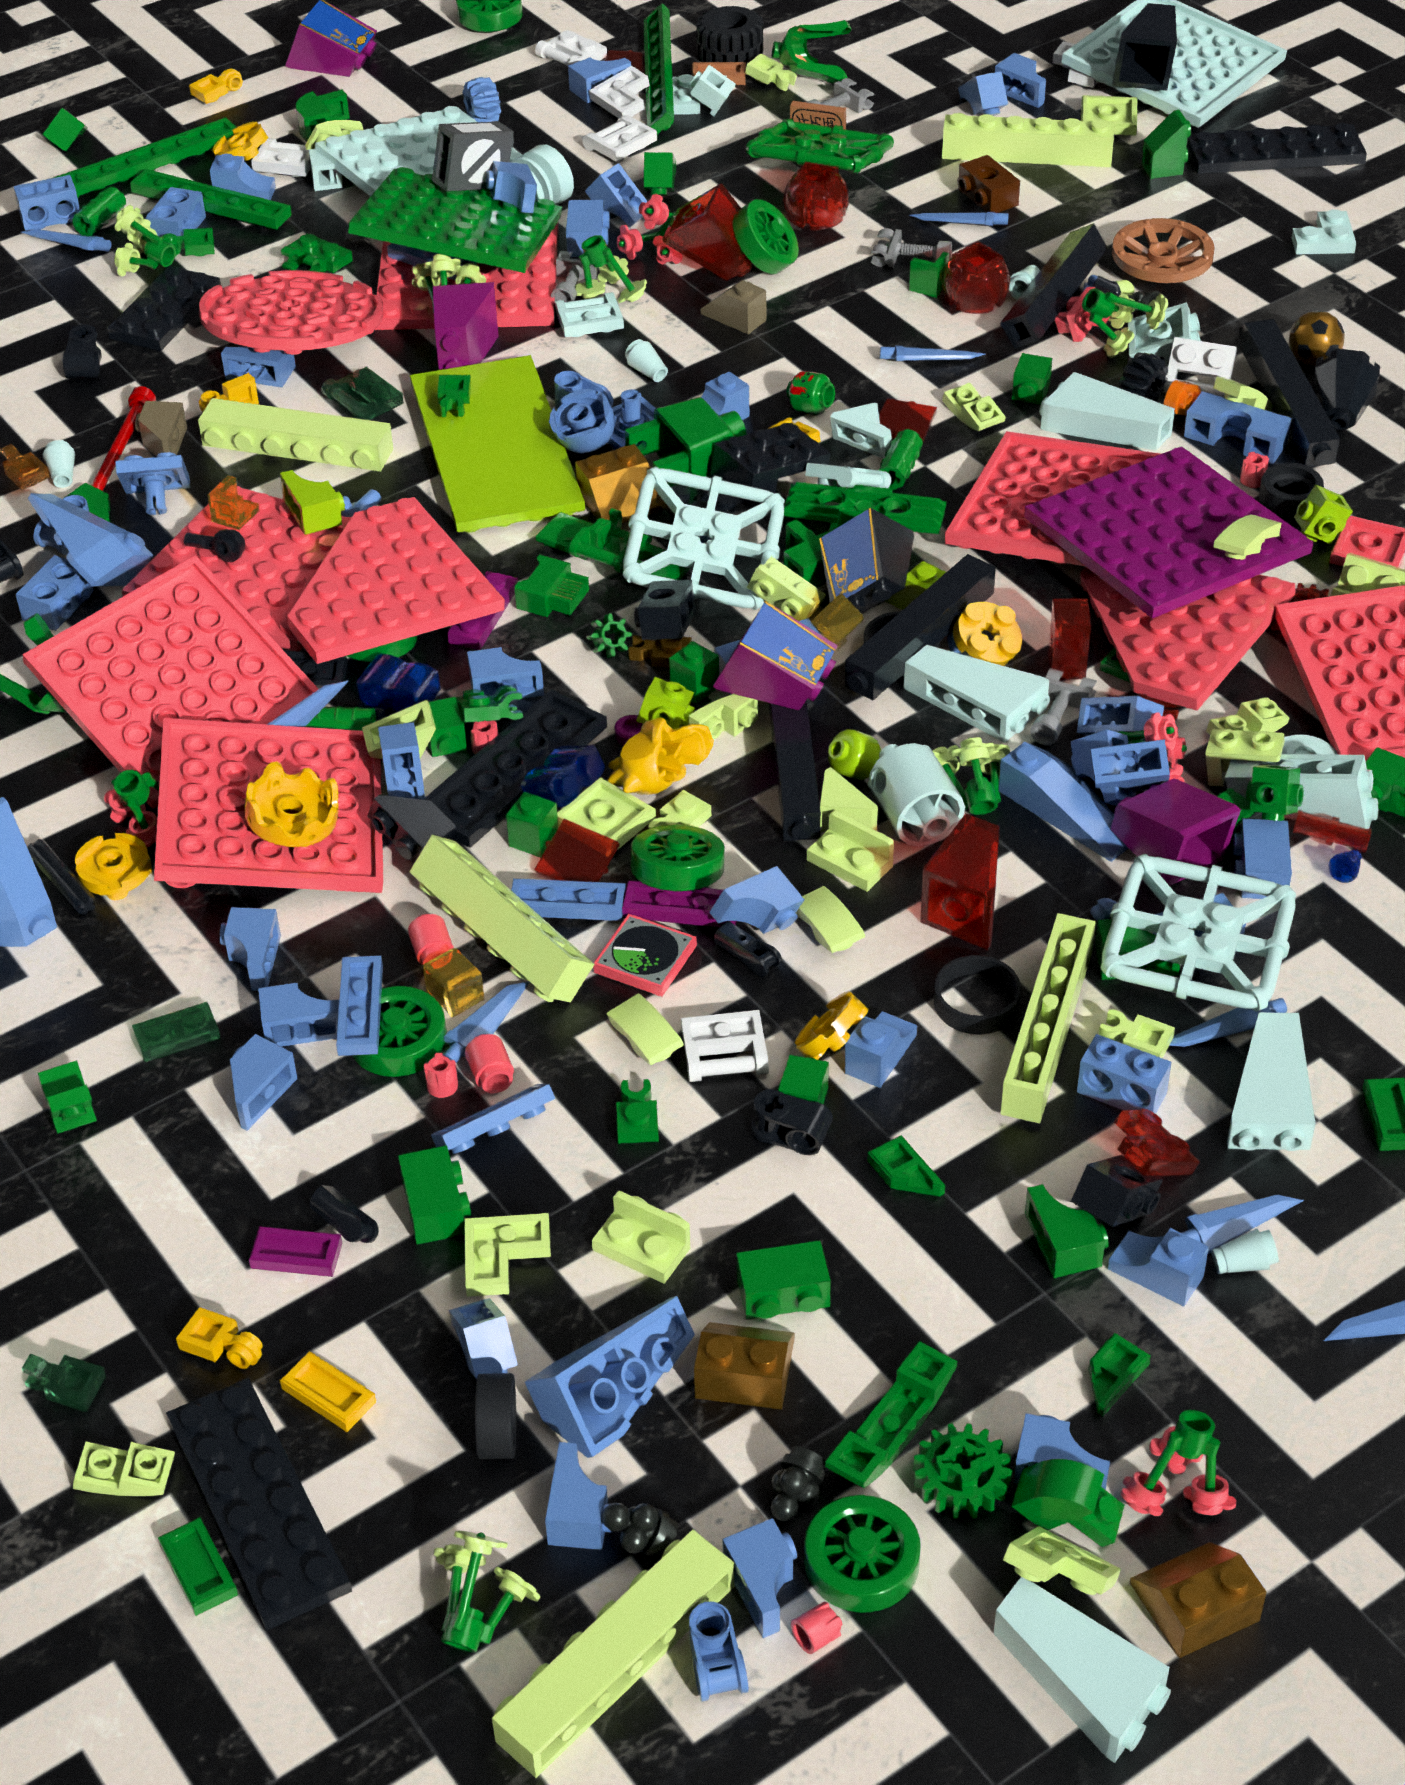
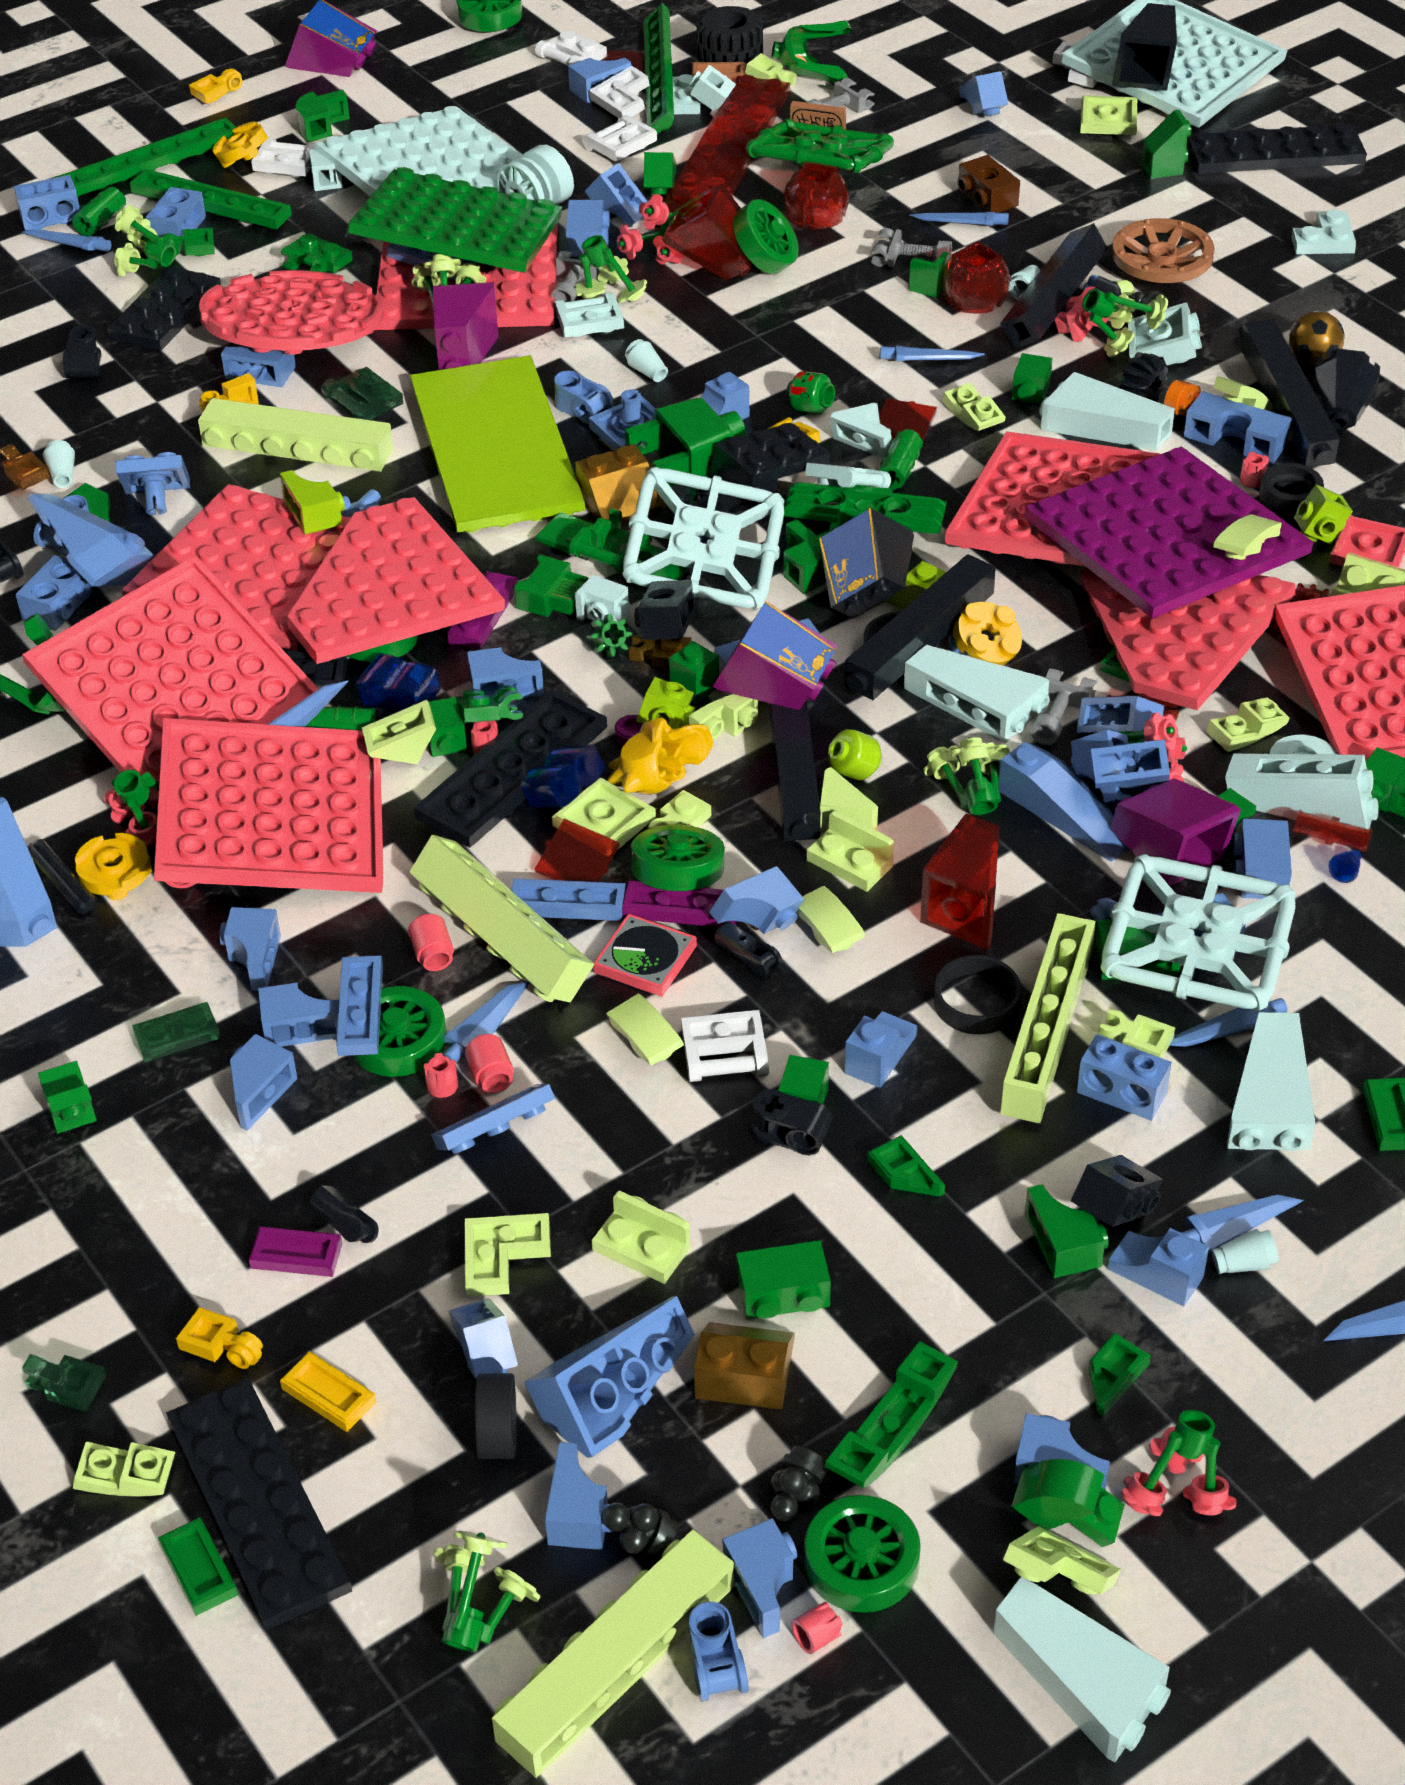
green panel [43,108,88,151] -> none
red piece [91,386,156,491] -> none
dark tan slope [136,401,187,457] -> none
black plate [184,529,246,562] -> none
clear yellow panel [208,475,260,530] -> none
medium blue arch [210,154,276,200] -> none
yellow plate [244,762,339,847] -> none
yellowish green slope [305,120,364,150] -> none
black slope [367,795,456,864] -> none
medium blue arch [378,722,425,800] -> none
green brick [398,1145,471,1245] -> none
clear yellow panel [423,948,485,1018] -> none
dark grey brick [432,121,514,191] -> none
green plate [437,375,471,417] -> none
medium blue gear [462,77,501,122] -> none
medium blue arch [486,161,537,213] -> none
green brick [506,792,559,858] -> none
medium blue cylinder [549,389,615,454] -> none
green plate [616,1079,659,1144] -> none
dark tan slope [701,280,766,334] -> none
yellowish green bracket [747,556,826,621] -> none
yellow plate [795,991,869,1060] -> none
clear yellow panel [811,593,864,650] -> none
light aqua cylinder [868,743,965,847] -> none
green gear [913,1423,1012,1519] -> none
yellowish green brick [942,113,1115,167] -> none
medium blue arch [995,53,1046,108] -> none
clear red brick [1048,599,1091,679] -> none
clear red plate [1114,1109,1200,1176] -> none
pearl gold slope [1130,1542,1267,1658] -> none
white plate [1163,337,1237,397] -> none
yellowish green bracket [1205,729,1285,787] -> none
green brick [1246,765,1304,821] -> none
none -> light aqua brick [575,575,631,624]
none -> clear red plate [655,75,790,237]

